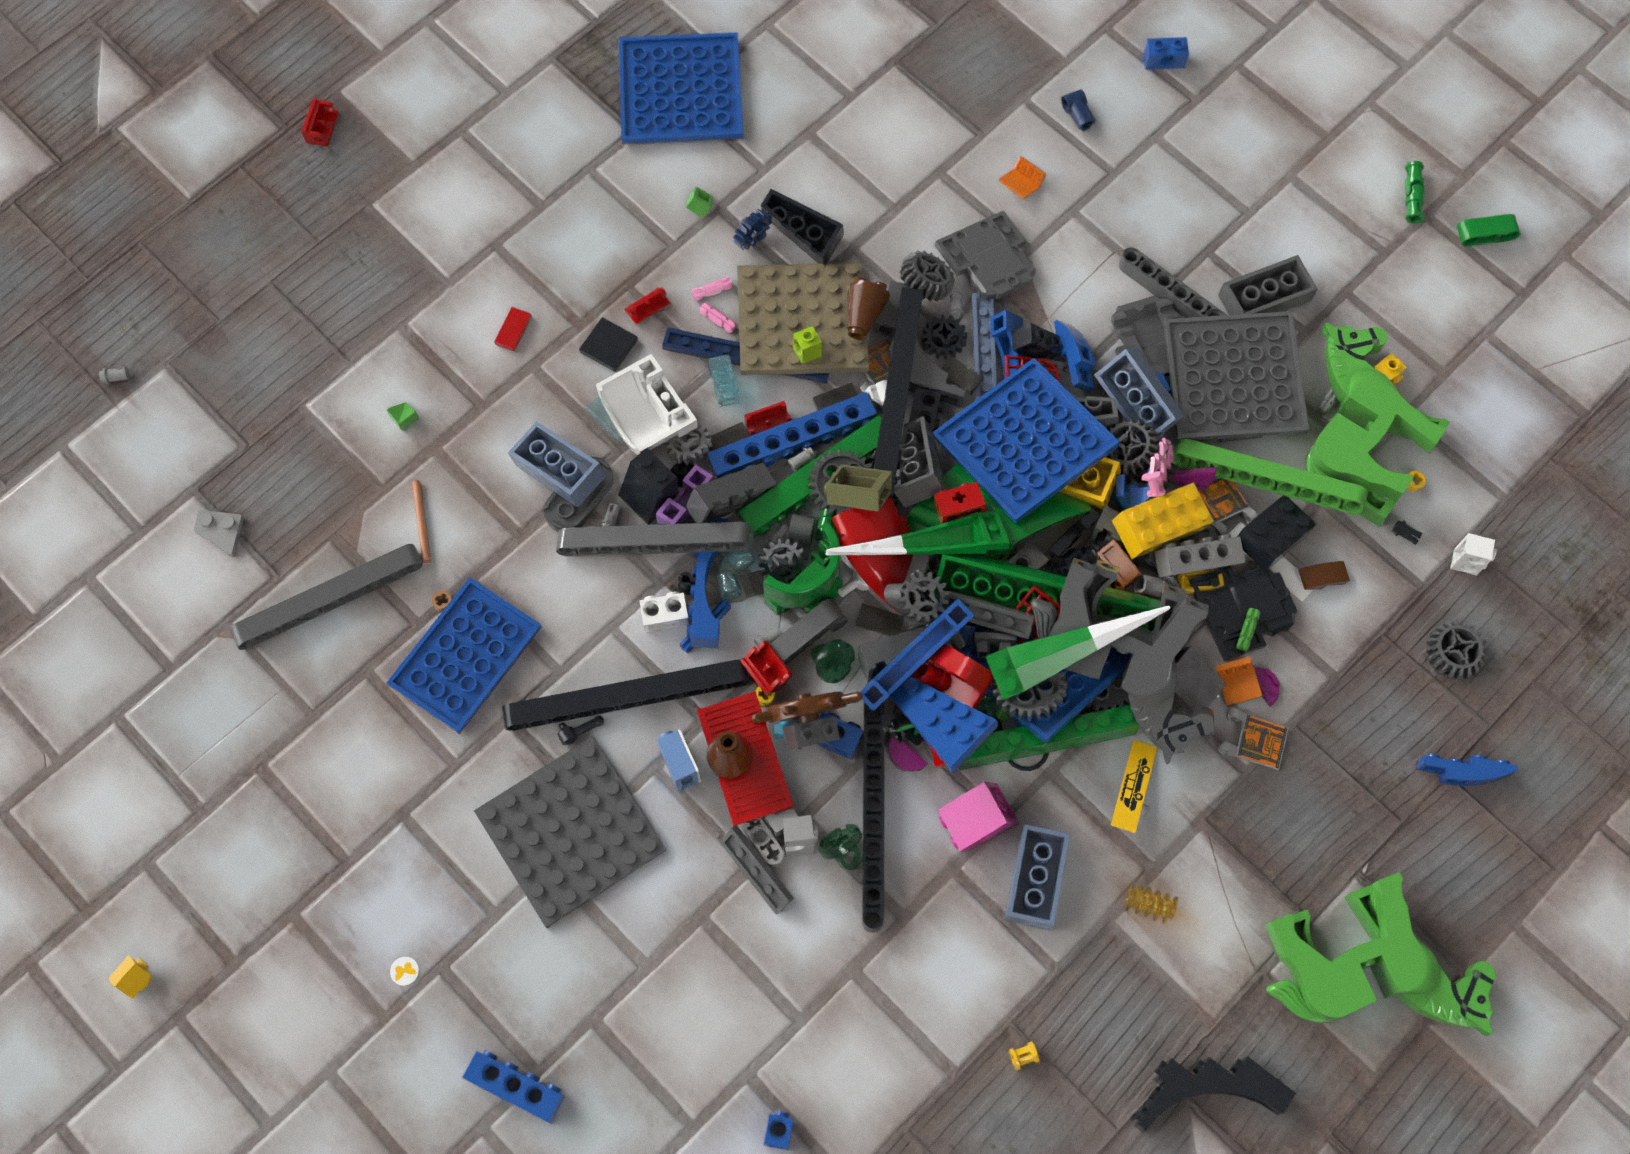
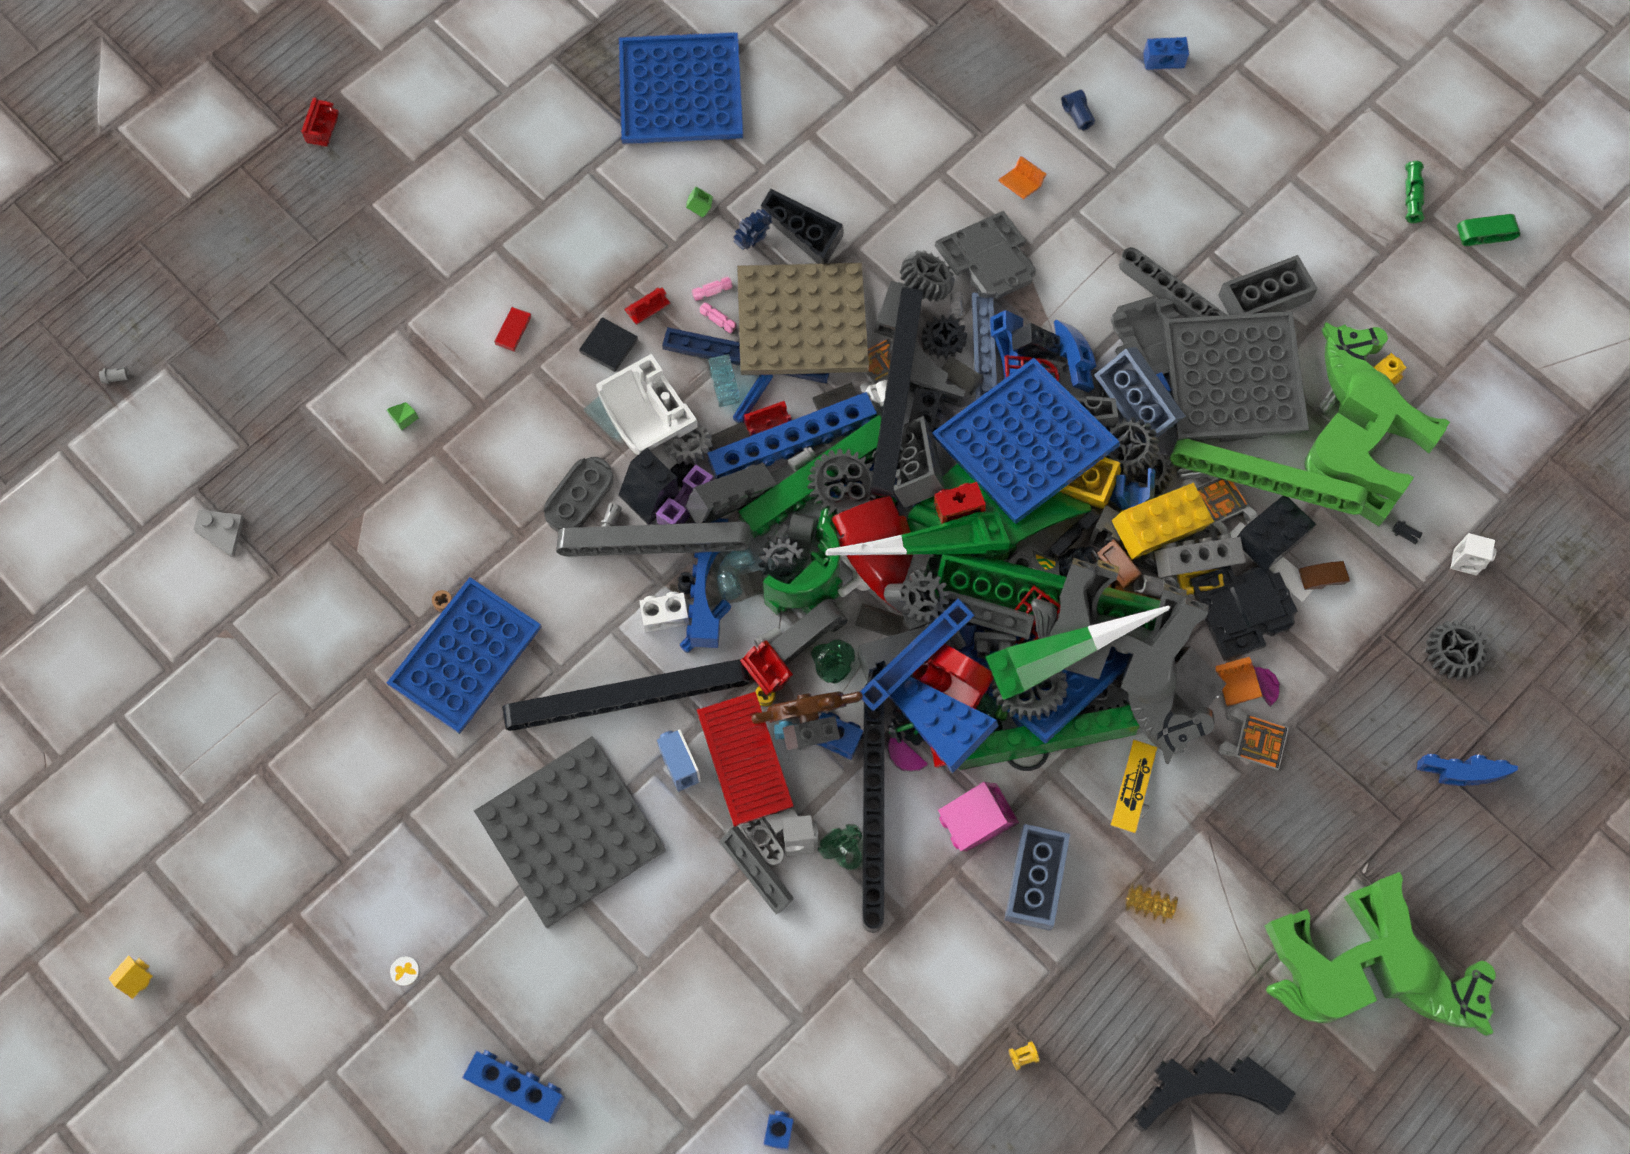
dark grey beam [230,544,423,650] -> none
nougat bar [412,480,431,564] -> none
sand blue brick [508,421,606,507] -> none
black piece [558,715,604,745] -> none
reddish brown cone [707,731,753,778] -> none
lime brick [793,326,822,364] -> none
olive window [824,465,892,511] -> none
reddish brown cone [847,277,890,340] -> none
bright pink piece [1142,438,1174,497] -> none
magenta tile [1172,468,1216,491] -> none
bright green axle [1236,608,1260,651] -> none
yellow bush [1407,470,1426,492] -> none
none -> blue axle [733,375,773,424]
none -> dark grey sticker [1032,550,1059,575]

